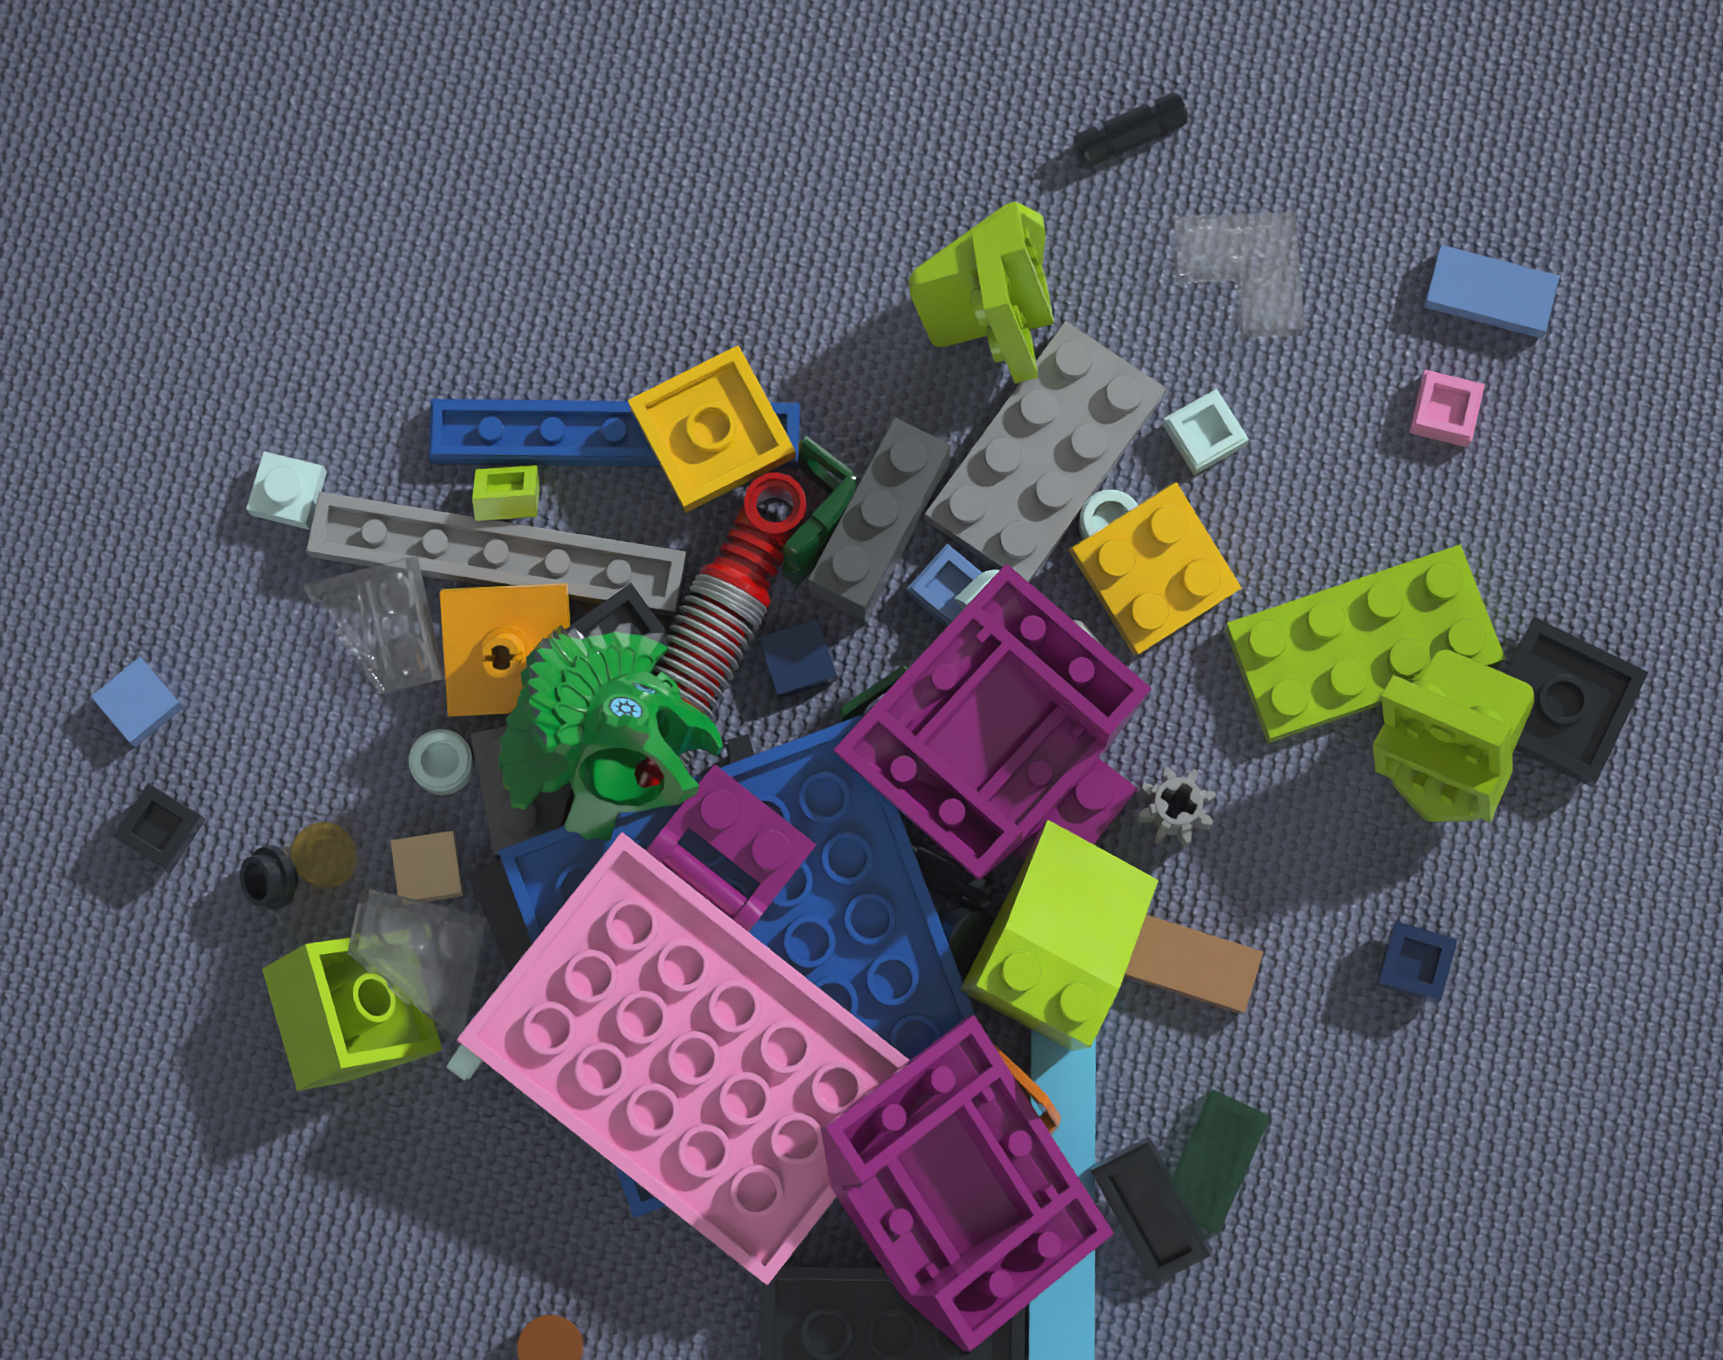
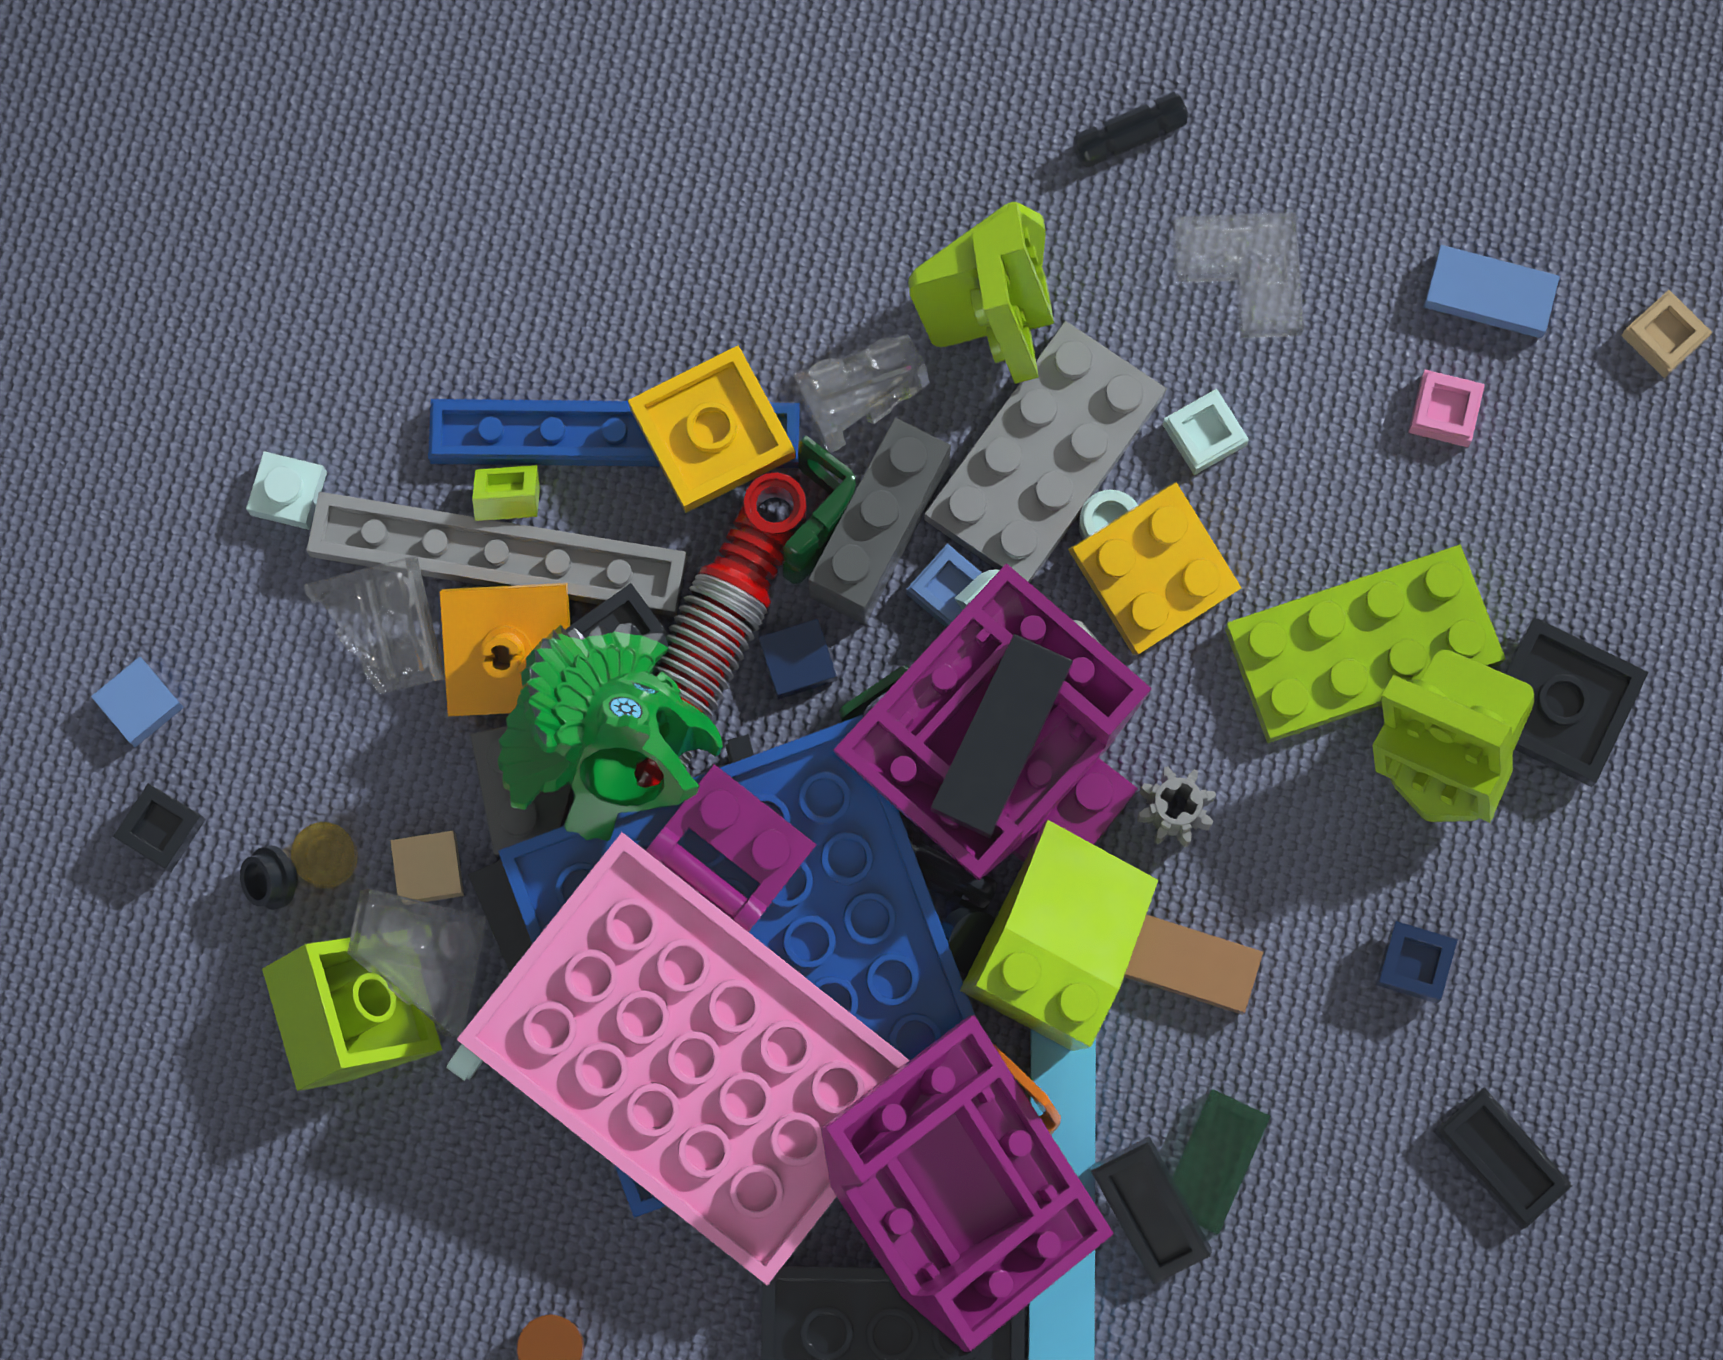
light aqua tile [409,729,474,795] -> none
none -> clear wing [793,334,930,453]
none -> black tile [931,634,1073,839]
none -> black tile [1433,1087,1573,1230]
none -> tan tile [1621,290,1713,379]

